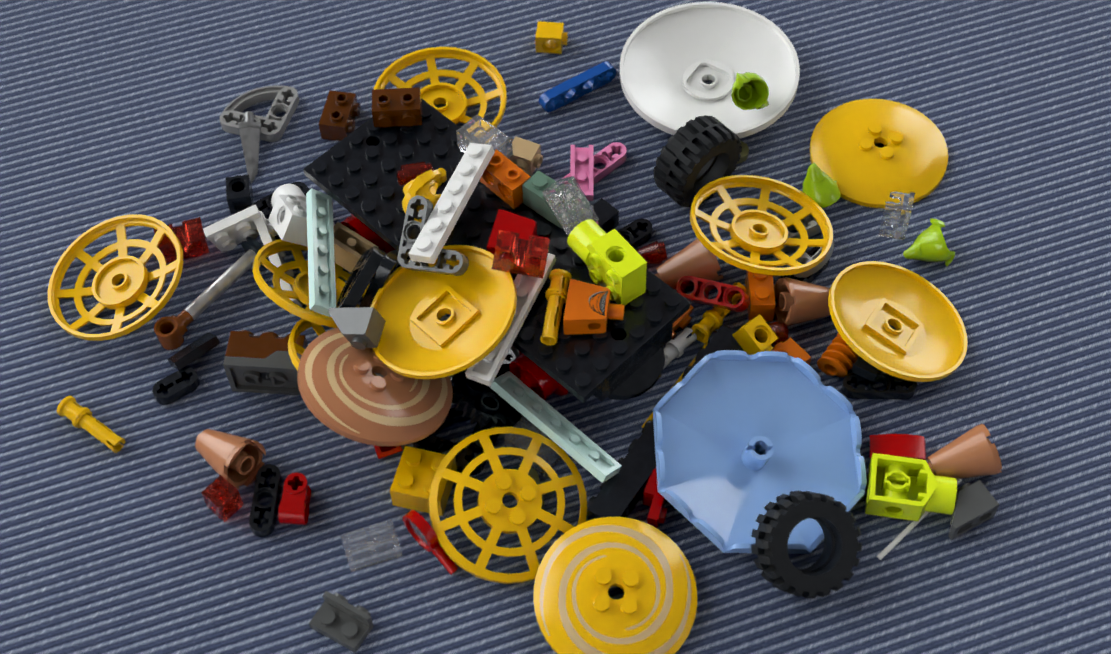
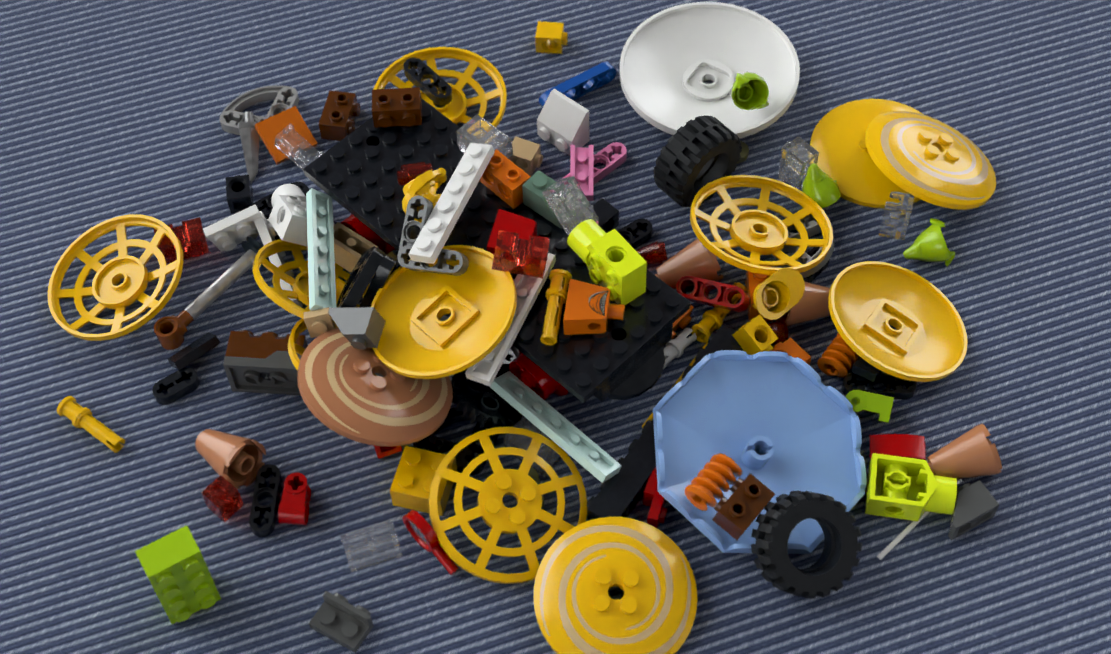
none -> lime brick [135,525,221,624]
none -> orange tile [255,106,318,165]
none -> clear hinge [274,123,324,170]
none -> tan plate [304,307,336,338]
none -> black beam [403,58,453,105]
none -> white slope [537,89,589,155]
none -> orange piece [684,453,742,511]
none -> reddish brown brick [712,473,775,540]
none -> yellow piece [752,268,805,320]
none -> clear brick [778,136,819,191]
none -> lime leg [845,390,894,423]
none -> yellow dish [865,111,996,210]

